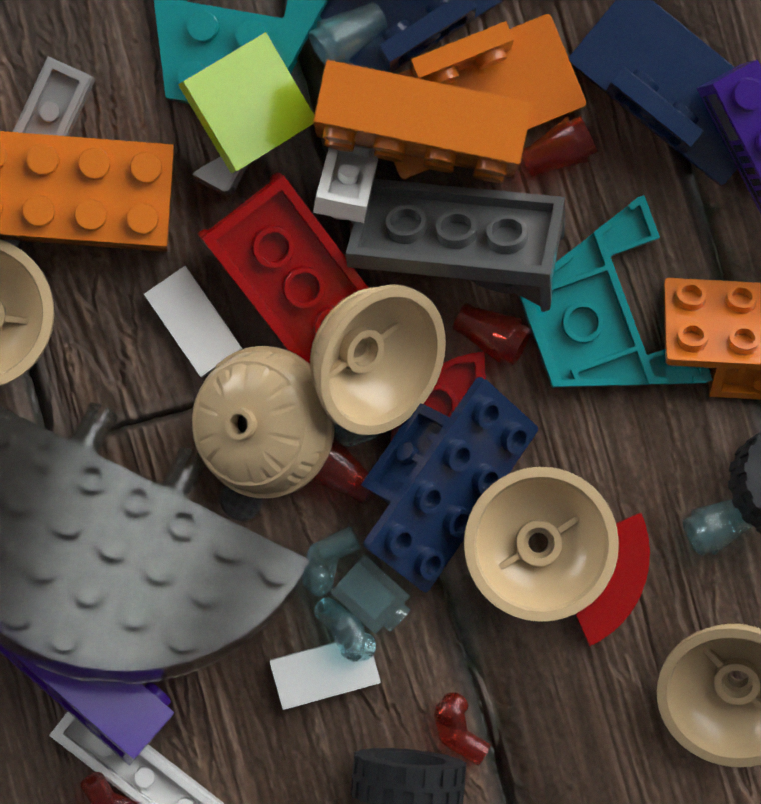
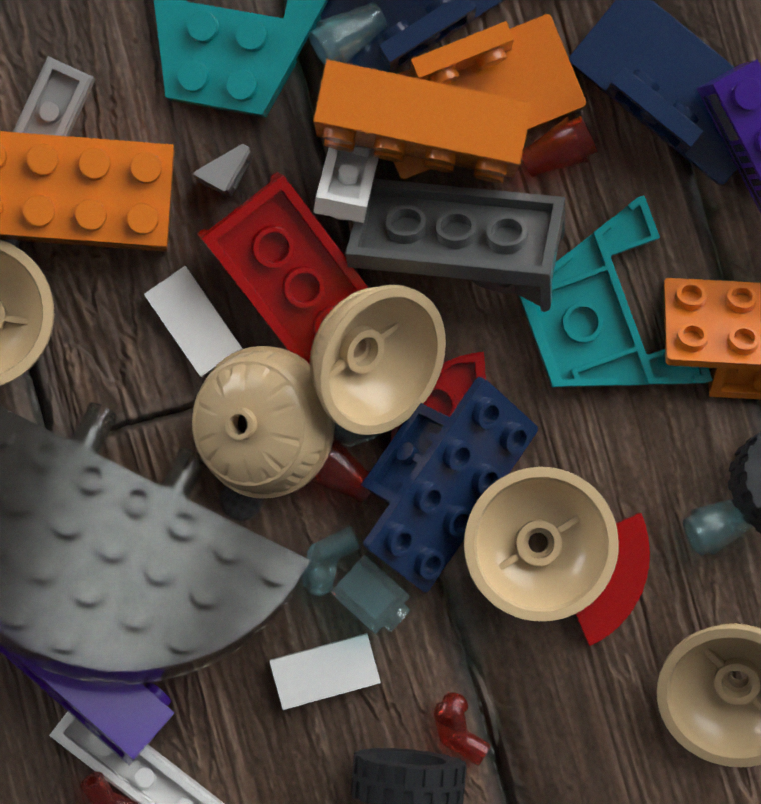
lime tile [178,32,315,174] -> none
clear light blue arm [314,597,376,662] -> none
clear red cone [453,303,532,365] -> none

